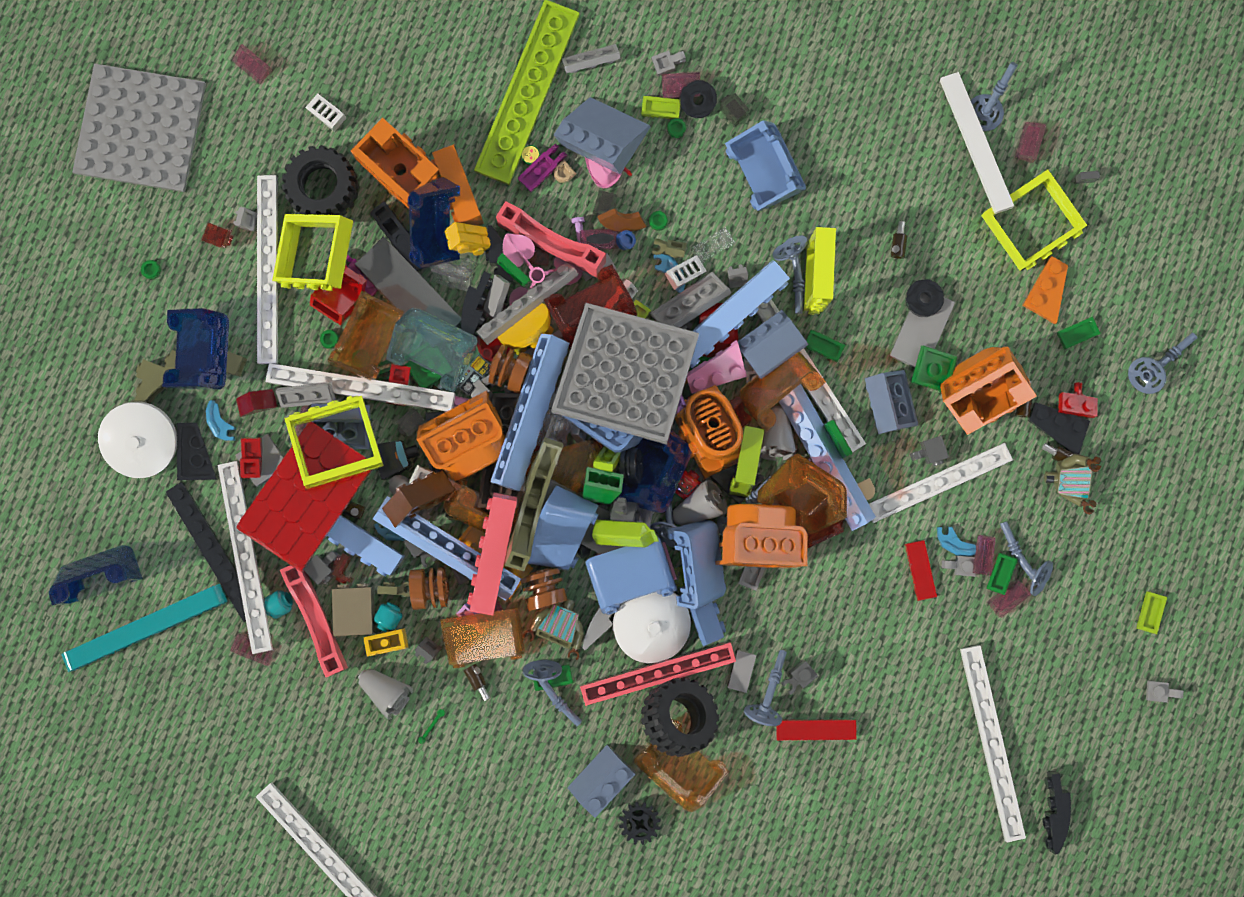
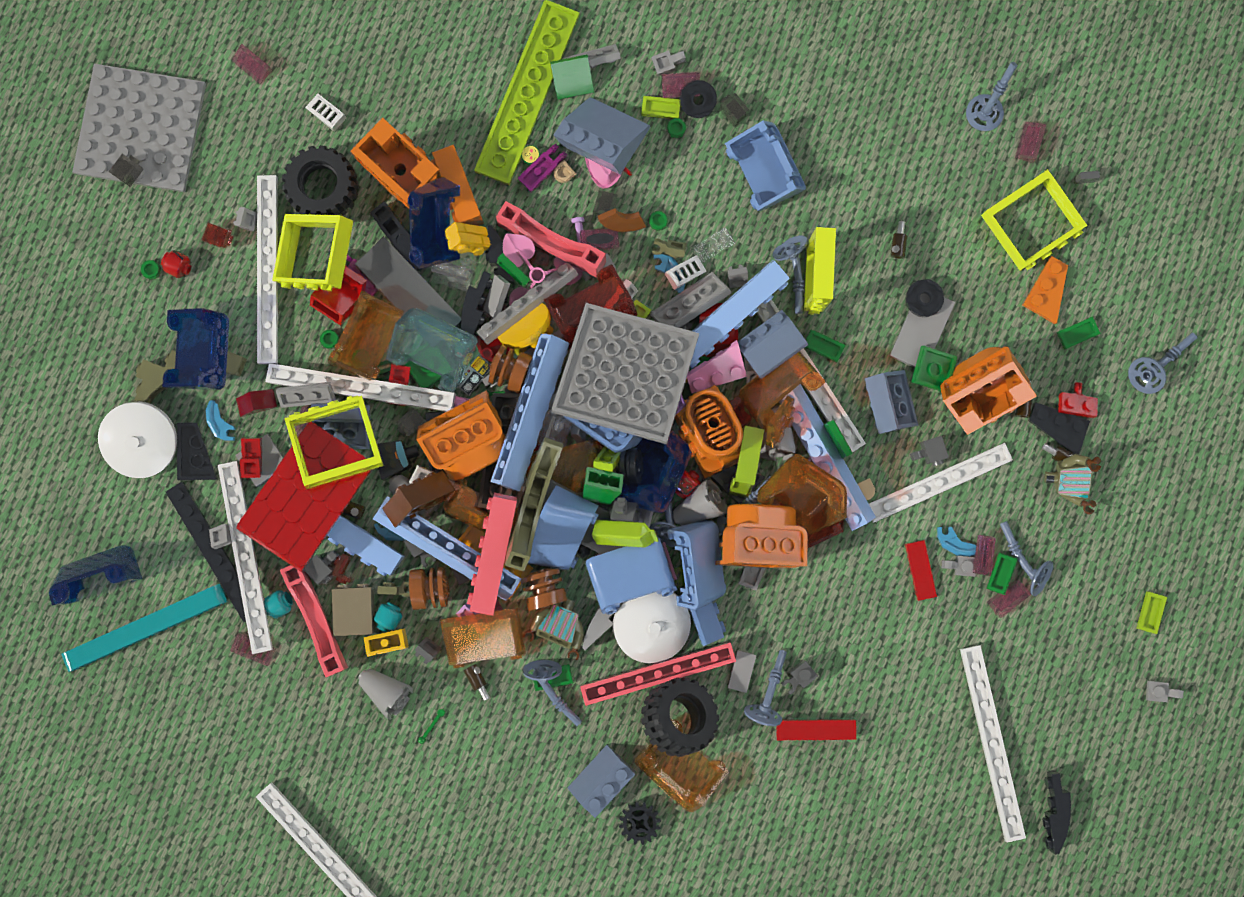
light grey tile [470,379,493,402] -> none
blue tile [616,230,636,250] -> none
white tile [940,72,1014,214] -> none
none -> clear smoke brick [109,153,144,187]
none -> red head [161,250,192,278]
none -> light grey tile [209,524,232,549]
none -> tile [550,54,594,100]
none -> clear orange plate [766,395,795,448]

